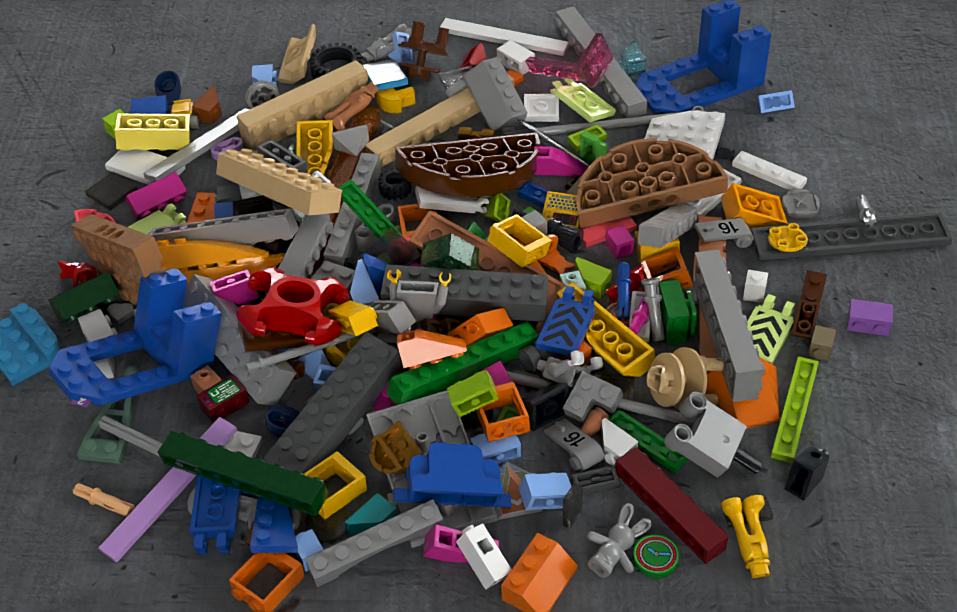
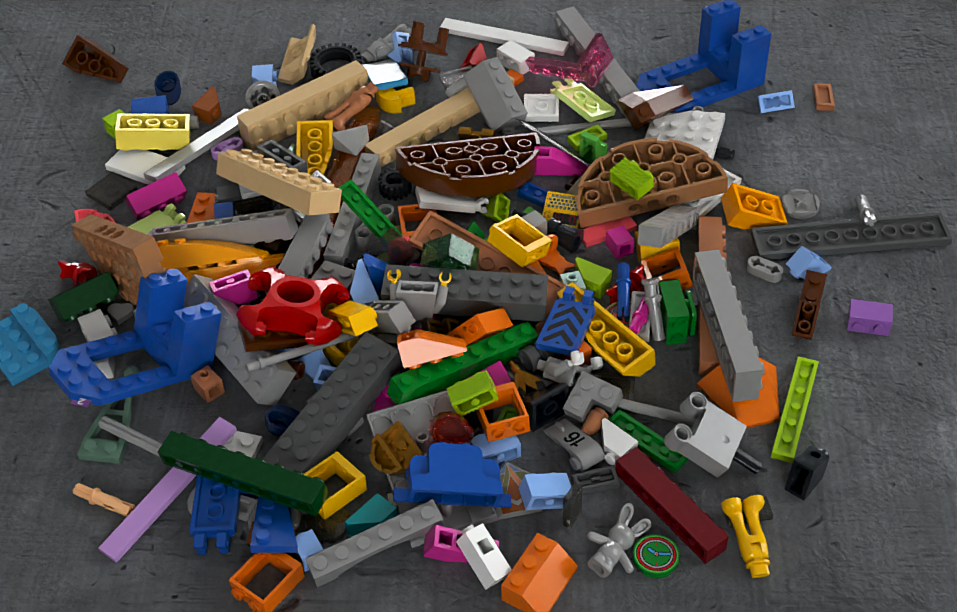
yellow piece [171,99,193,115] -> none
dark red brick [197,375,249,423] -> none
clear light blue slope [619,40,646,77] -> none
tan piece [647,347,724,411] -> none
light grey door [694,218,754,248] -> none
white plate [732,151,807,190] -> none
white brick [743,270,768,303] -> none
yellowish green tile [747,294,795,364] -> none
yellow dish [768,223,808,252] -> none
dark tan brick [808,325,836,361] -> none
none -> reddish brown wedge [62,35,129,83]
none -> clear red hair [429,411,474,444]
none -> pearl gold piece [509,361,546,399]
none -> lime brick [609,157,654,201]
none -> wedge [617,85,694,131]
none -> light grey beam [746,256,783,283]
none -> light blue slope [786,246,832,279]
none -> nougat tile [812,84,835,111]

